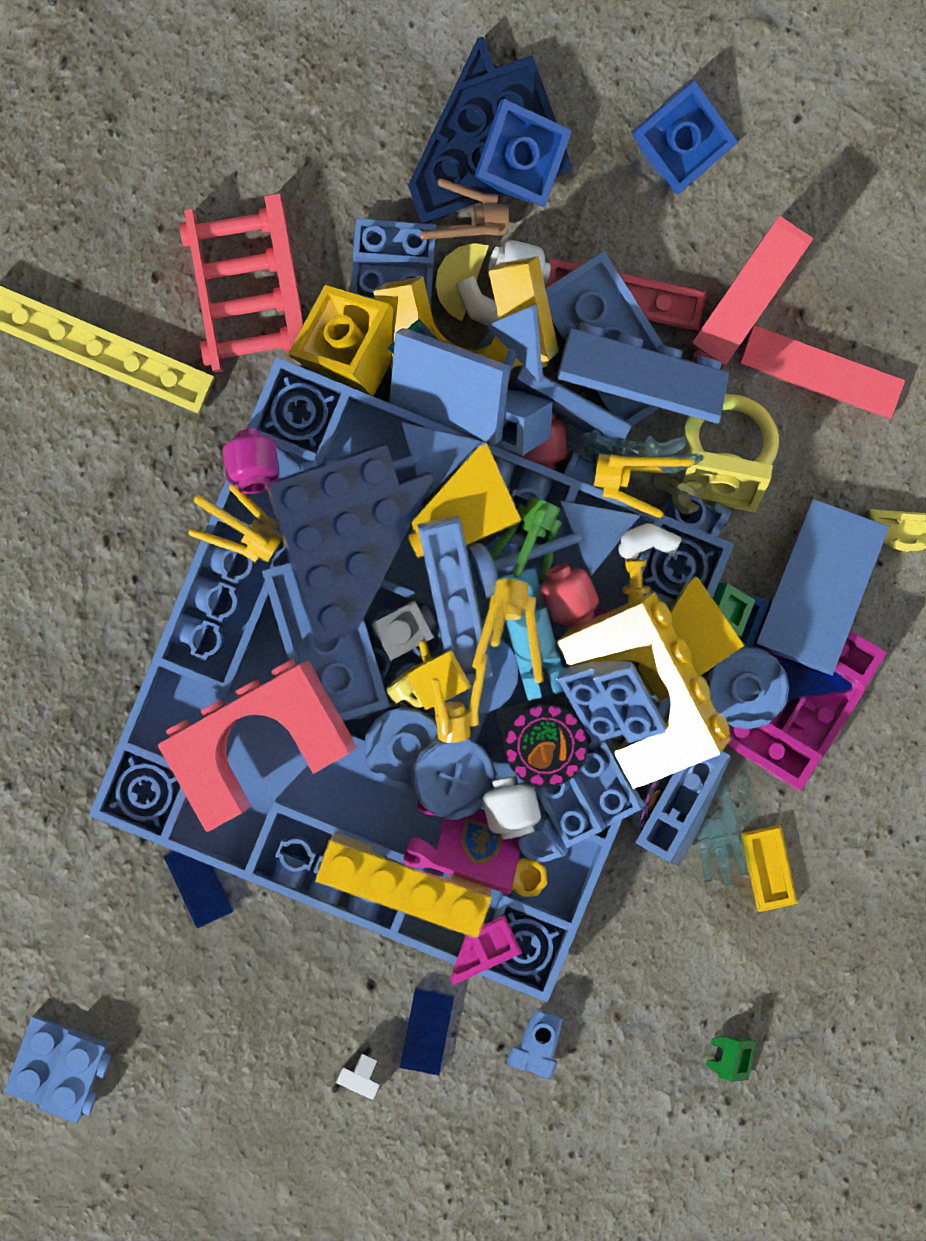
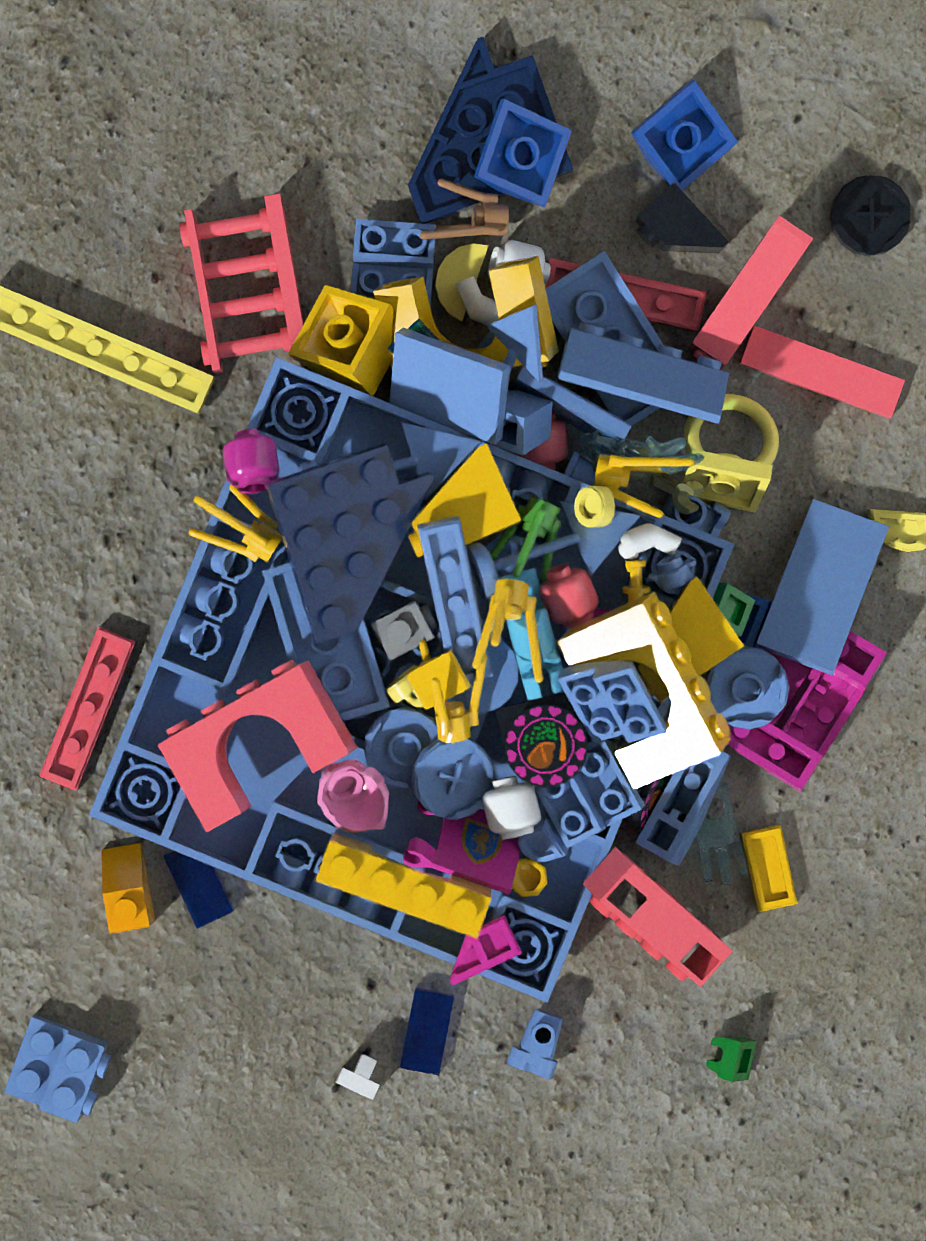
clear blue tile [777,658,852,701] -> none
none -> coral tile [39,627,137,791]
none -> light orange slope [101,842,156,934]
none -> bright pink hair [317,759,389,833]
none -> light yellow tile [574,486,615,528]
none -> coral piece [582,847,733,987]
none -> black slope [635,182,729,254]
none -> medium blue plate [648,555,697,590]
none -> black tile [830,175,911,257]

